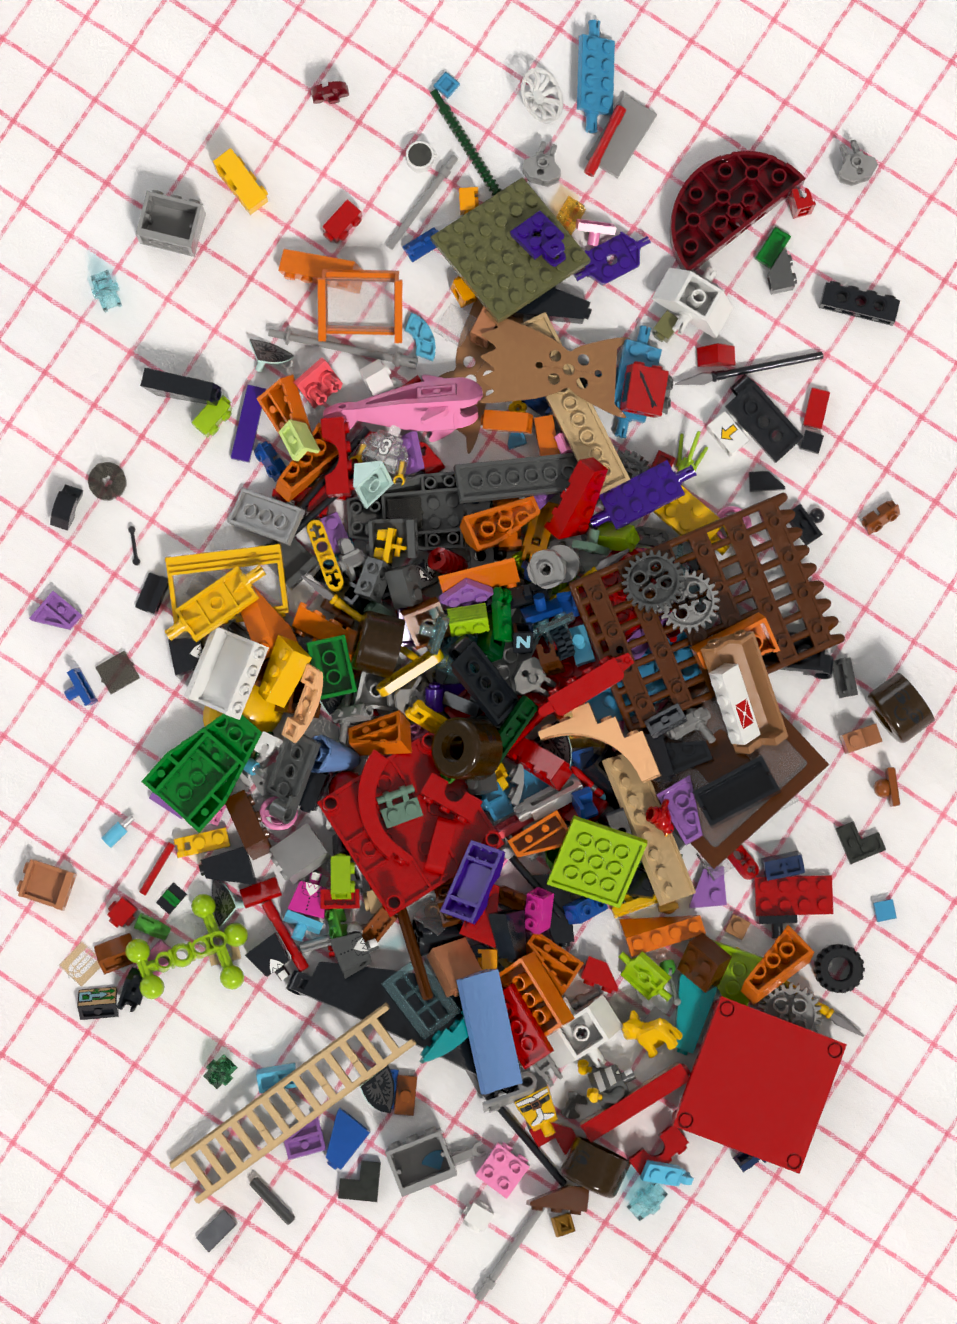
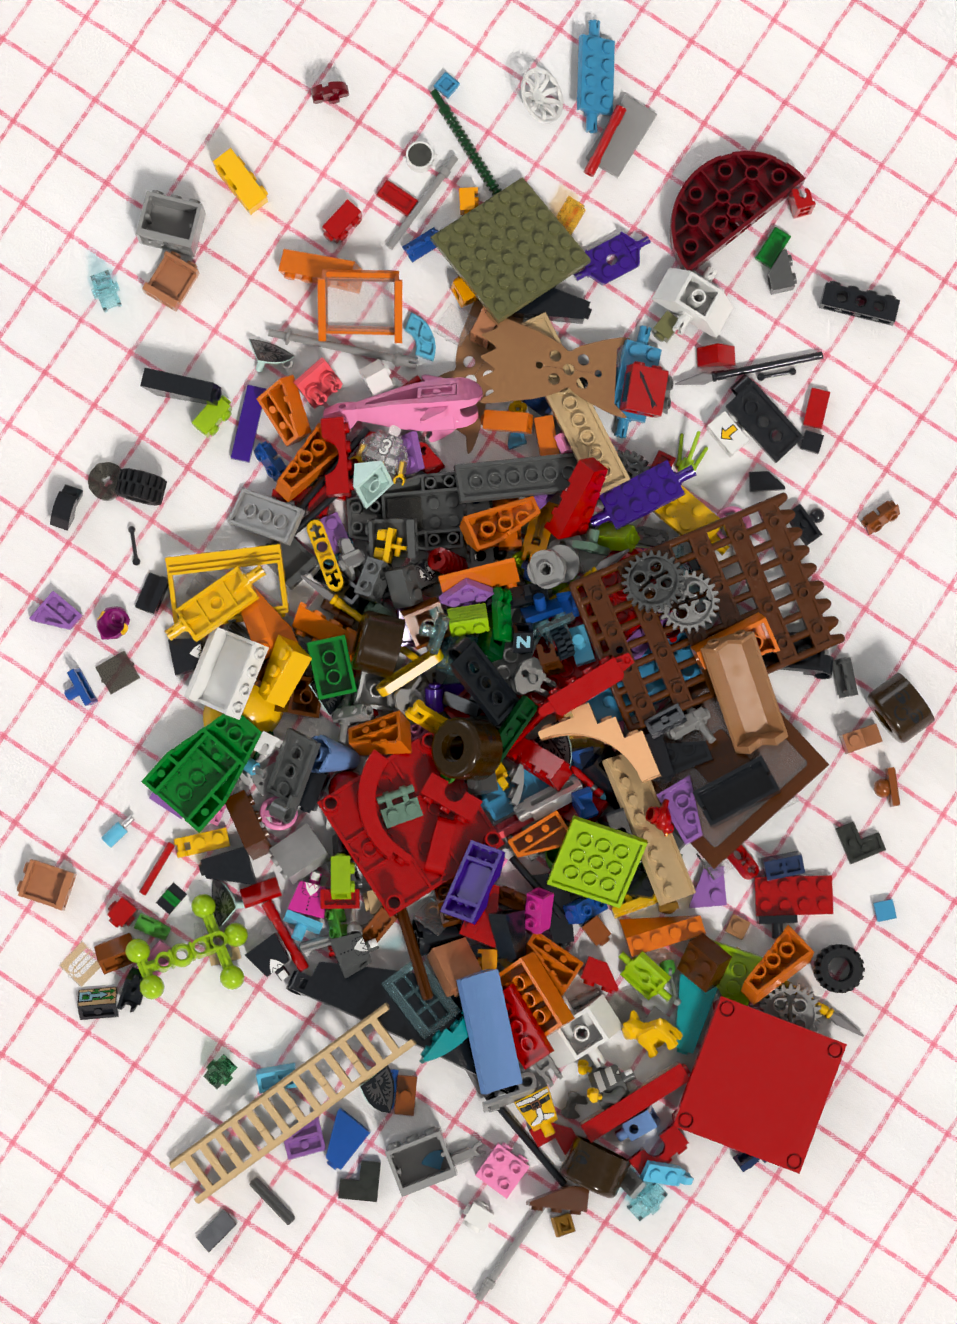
yellowish green panel [278,419,320,461] -> none
light nougat slope [281,664,323,743] -> none
dark purple plate [510,211,566,267] -> none
light grey hinge [522,141,561,187] -> none
bright pink tile [575,219,616,246] -> none
white brick [709,663,761,745] -> none
light grey hinge [837,140,878,186] -> none
none -> magenta hair [96,606,130,640]
none -> black tyre [115,468,167,506]
none -> nougat panel [142,251,200,312]
none -> red tile [376,180,418,217]
none -> dark orange brick [581,915,611,946]
none -> medium blue torso [615,1105,661,1142]
none -> light grey tile [620,1167,647,1199]
none -> black hinge [757,368,796,381]

